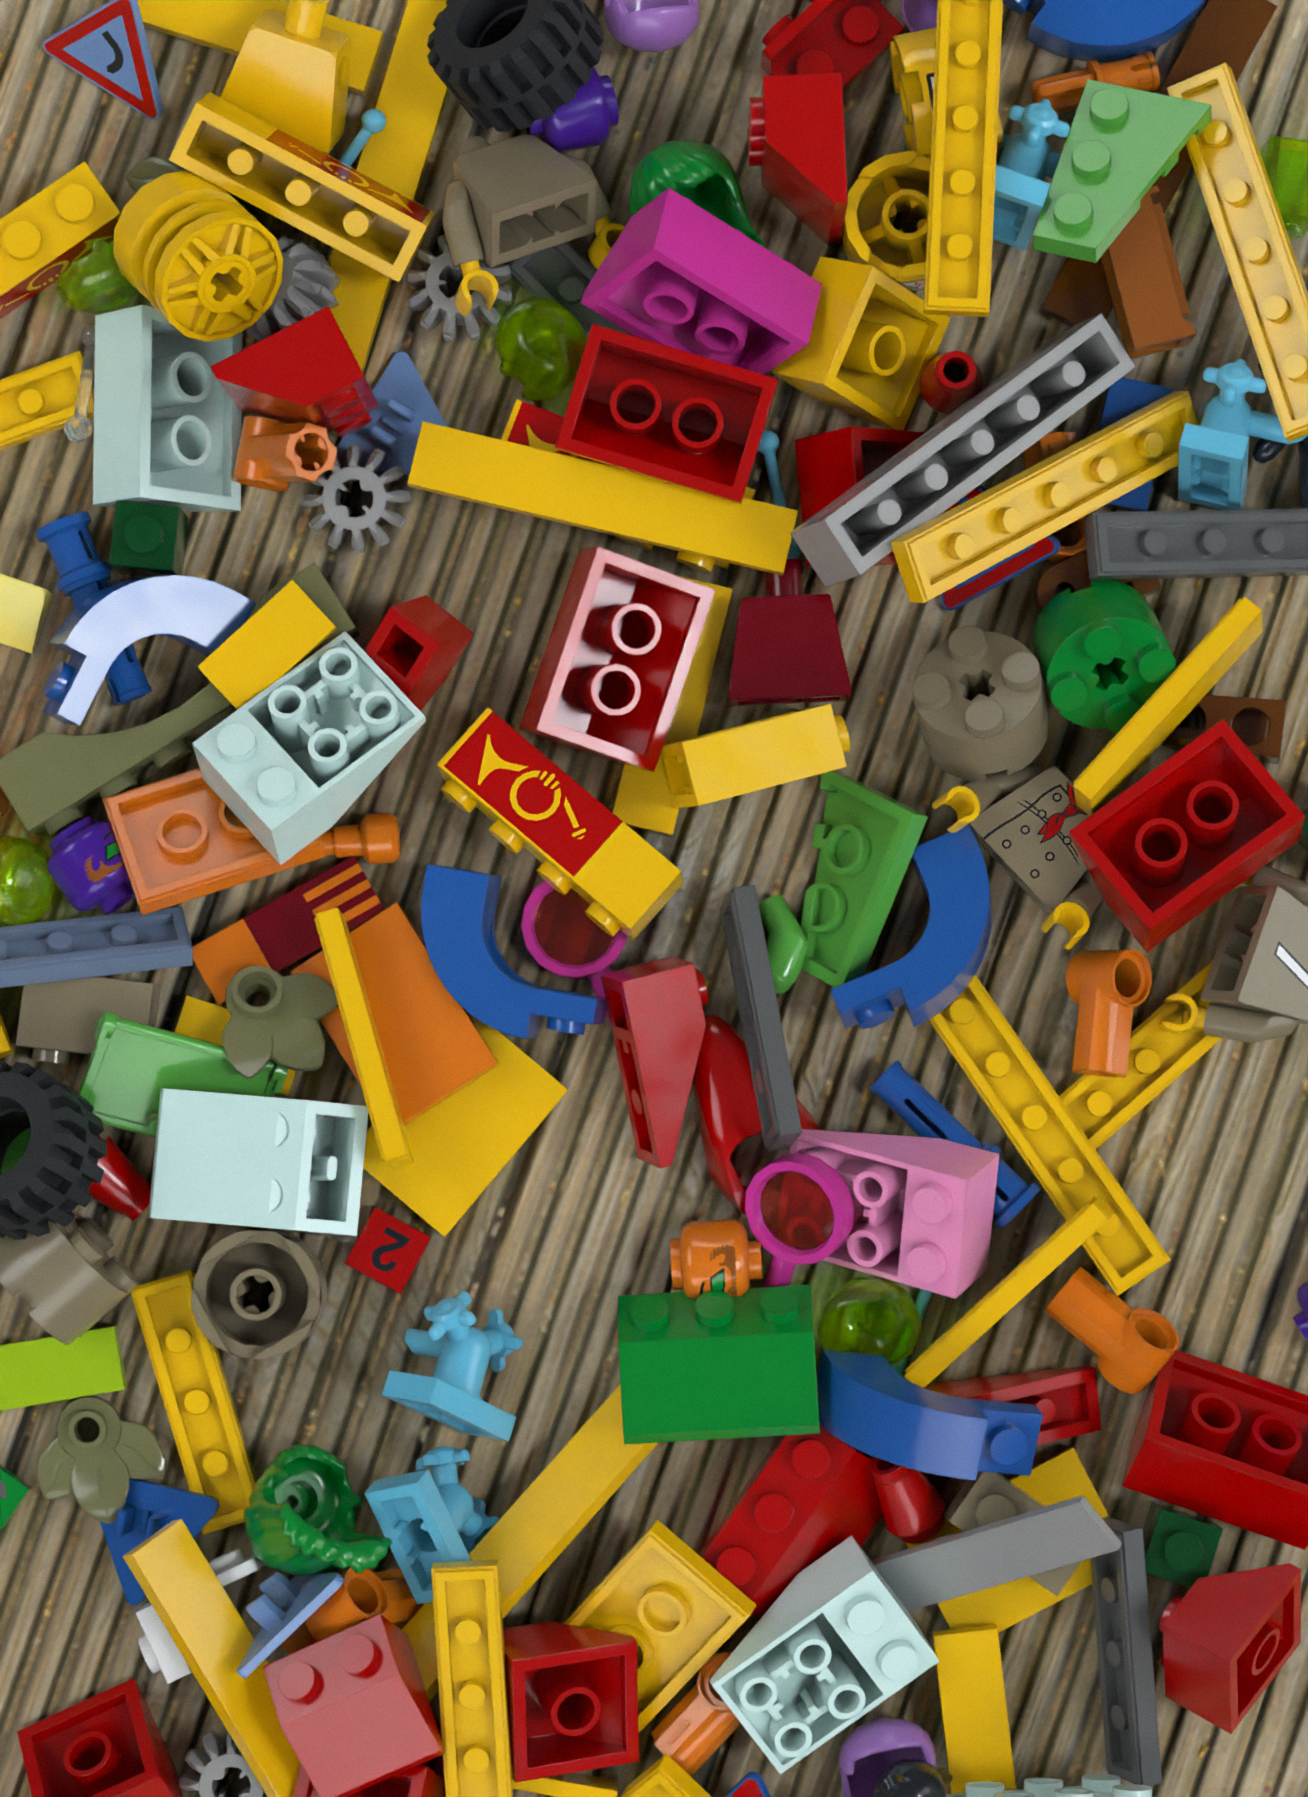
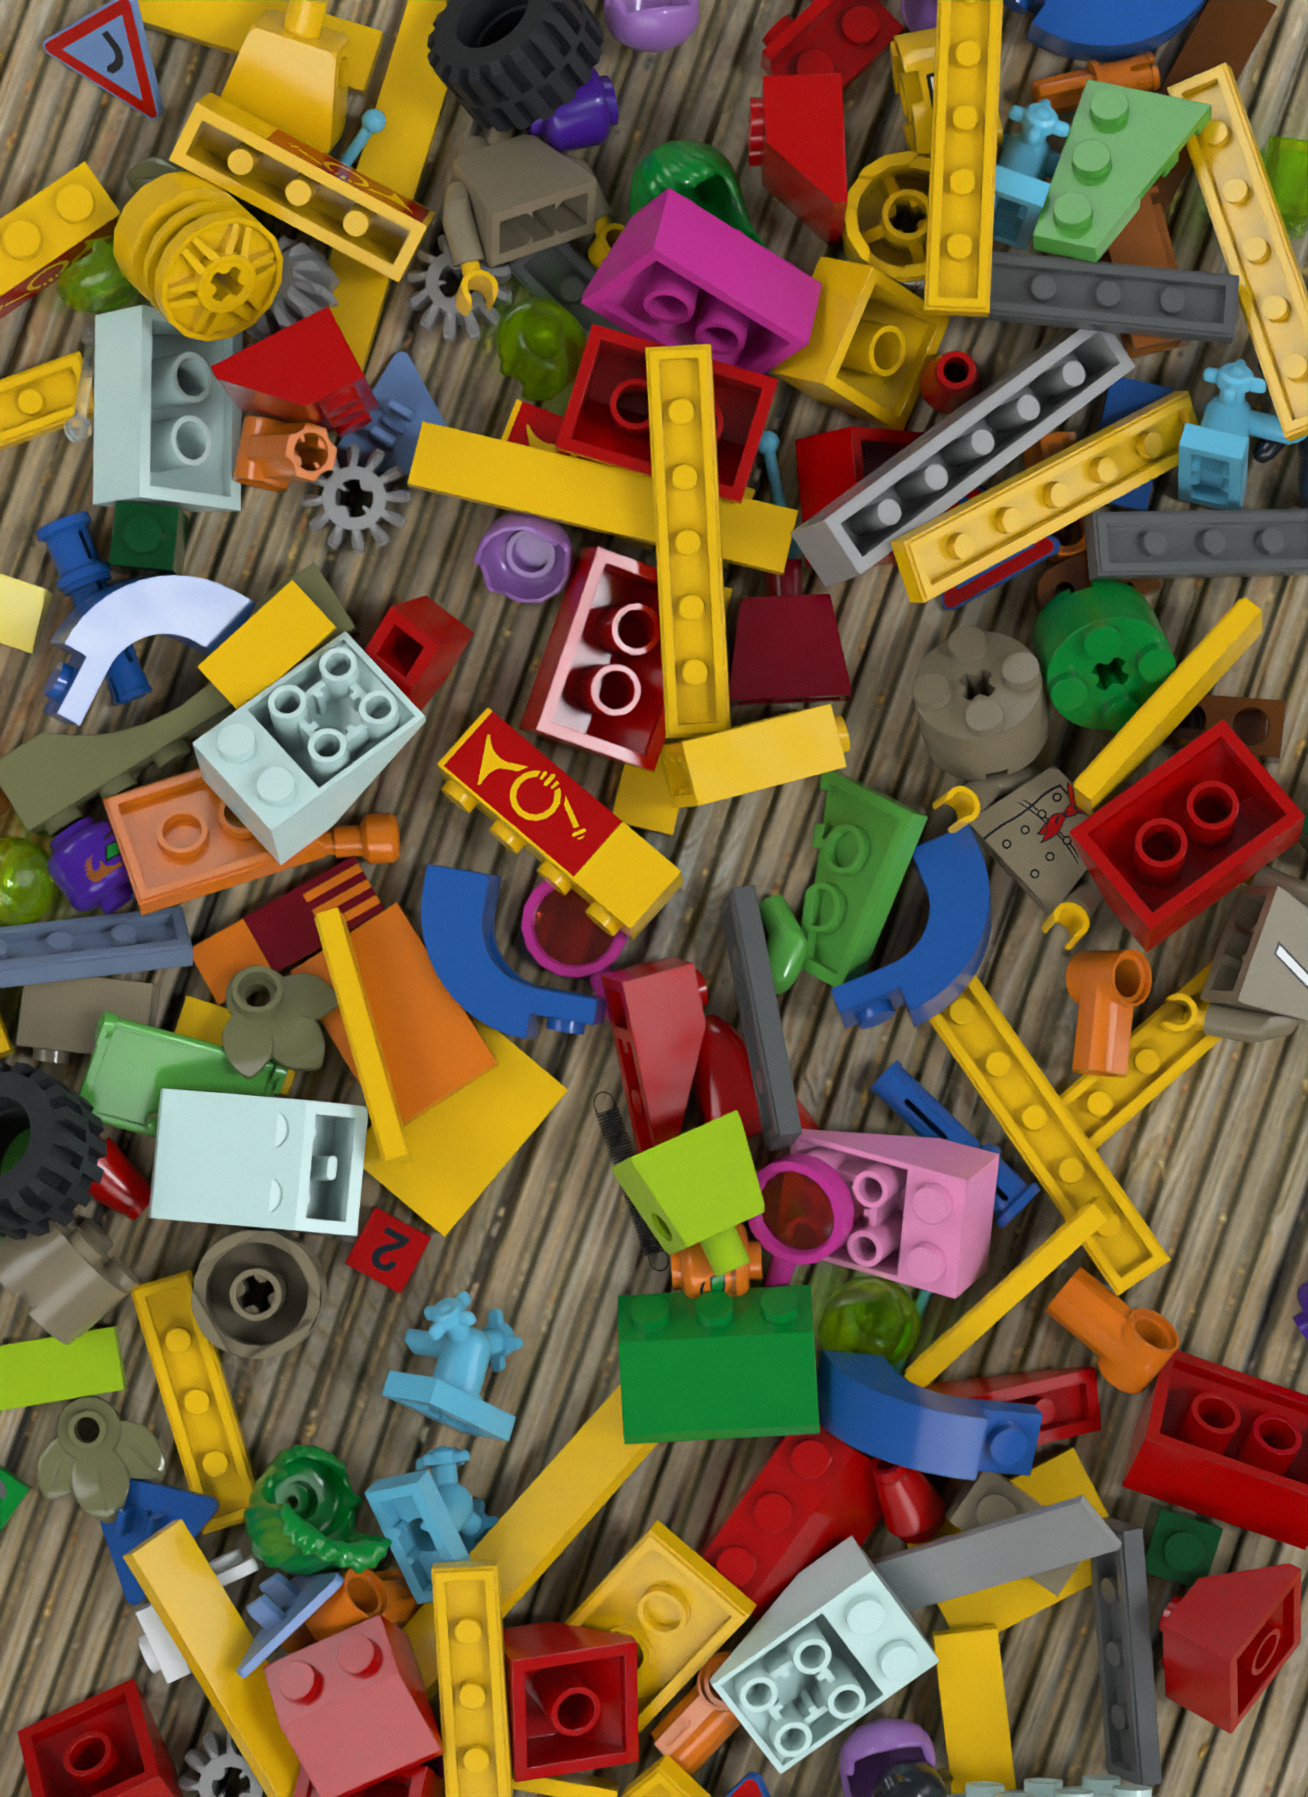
none -> medium lavender hair [474,511,575,604]
none -> black piece [593,1091,669,1271]
none -> lime torso [611,1110,765,1278]
none -> yellow tile [645,344,731,738]
none -> dark grey tile [974,251,1239,344]

